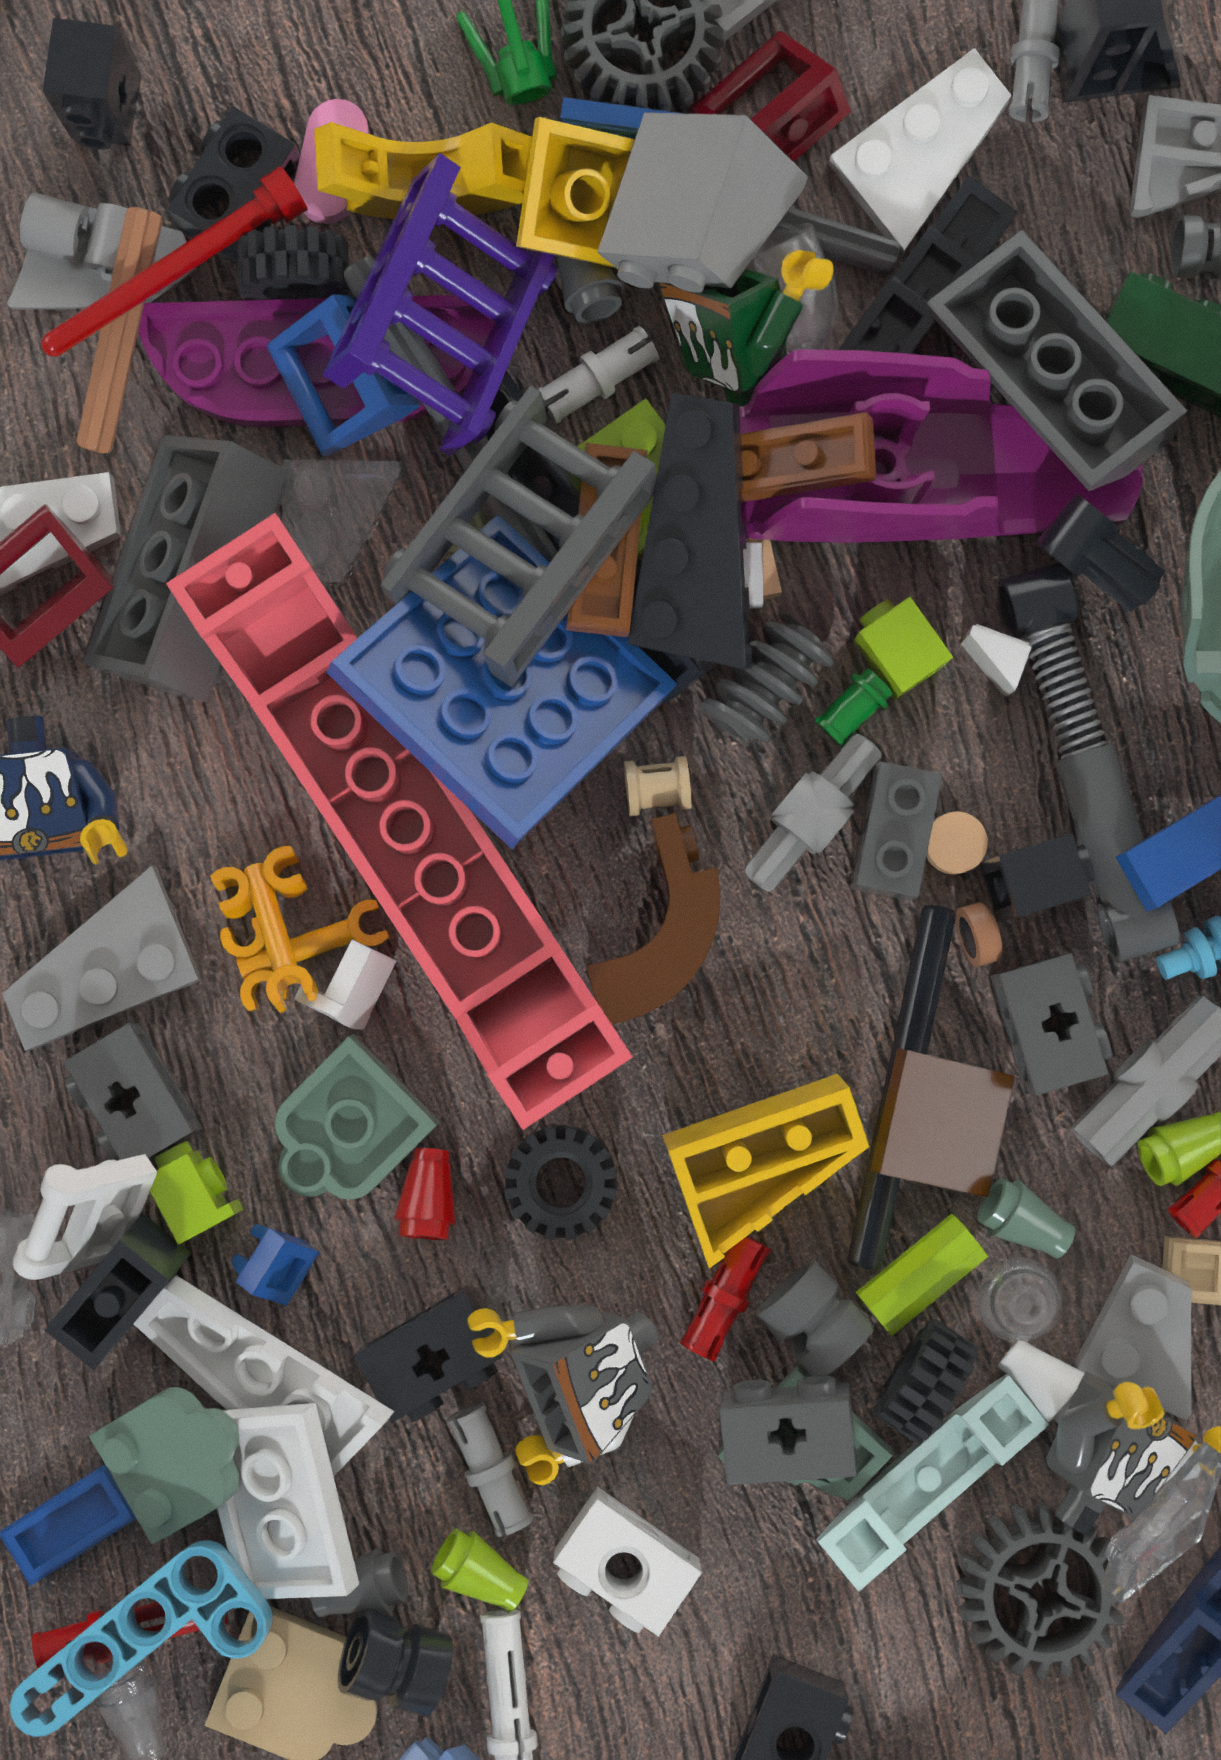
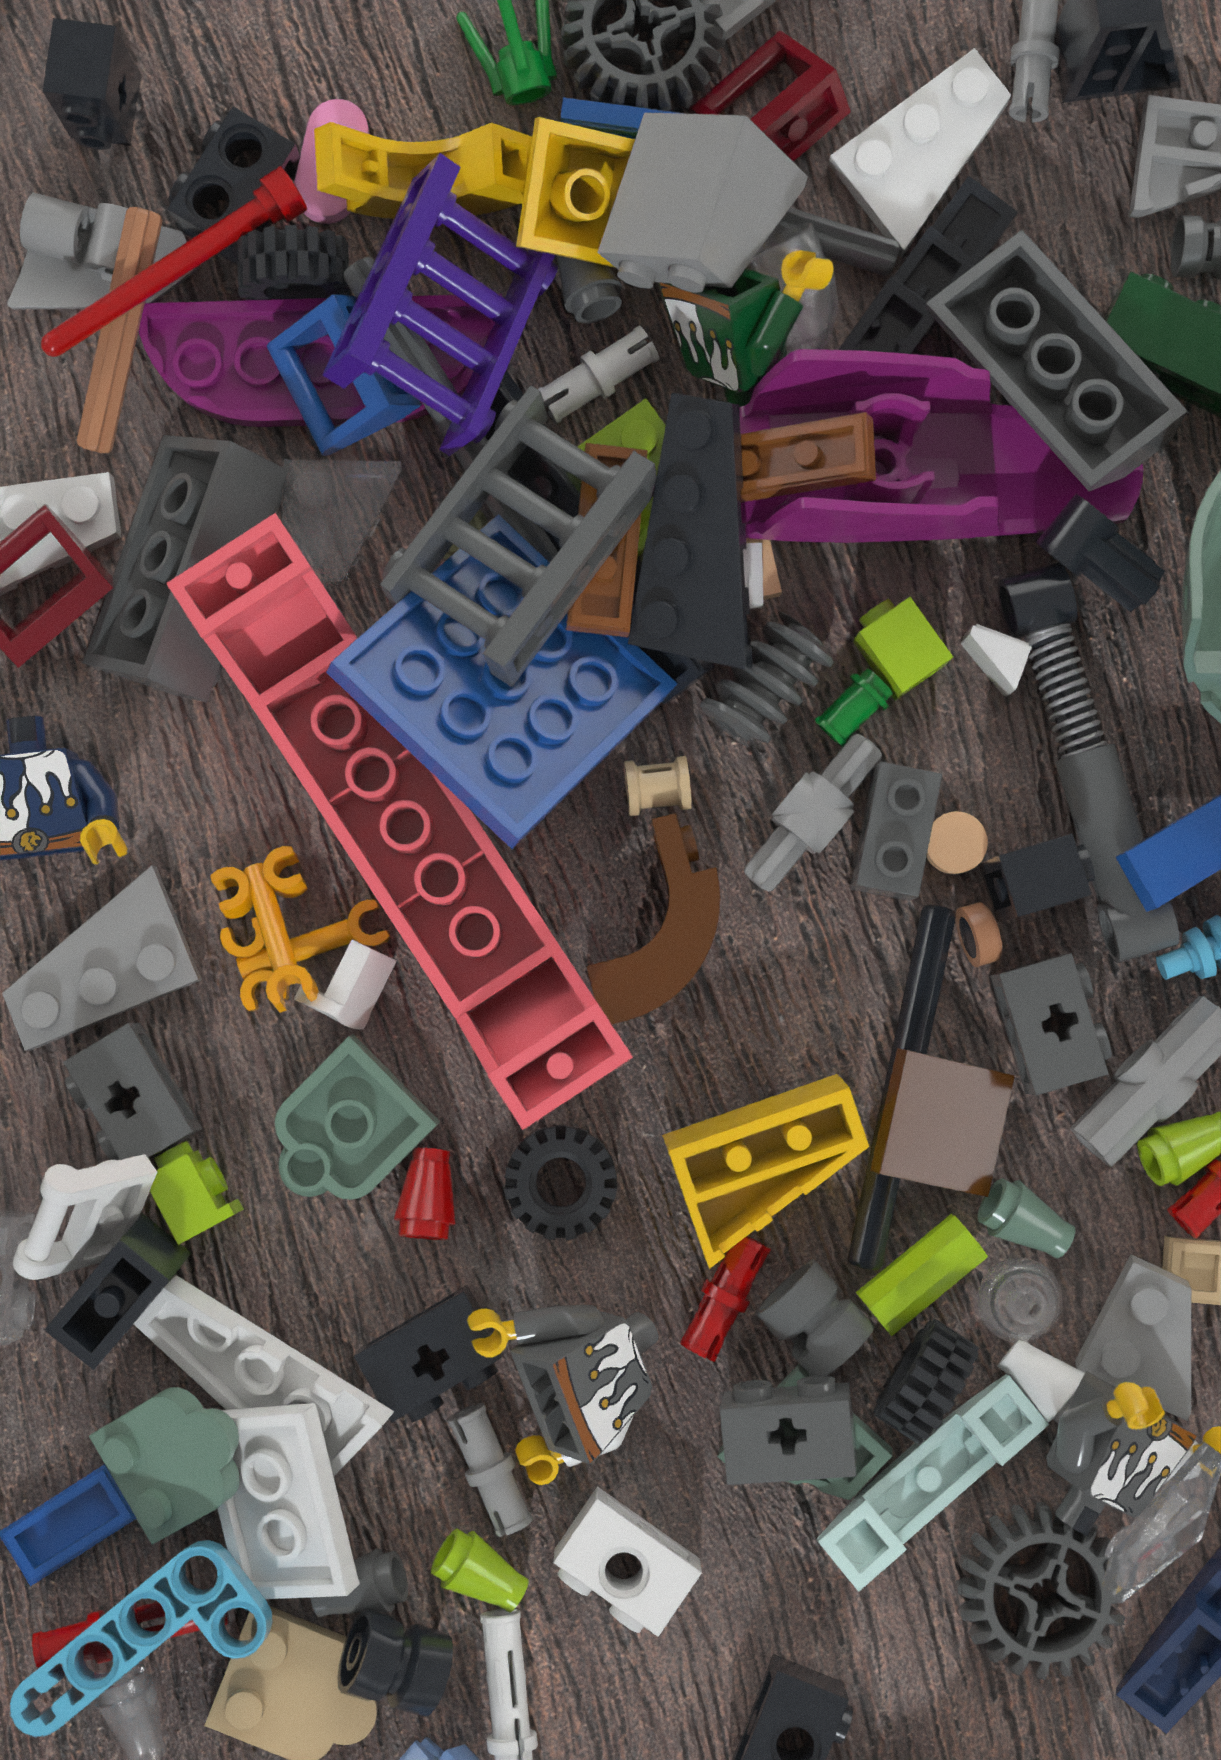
blue tile [232,1224,320,1306] -> none

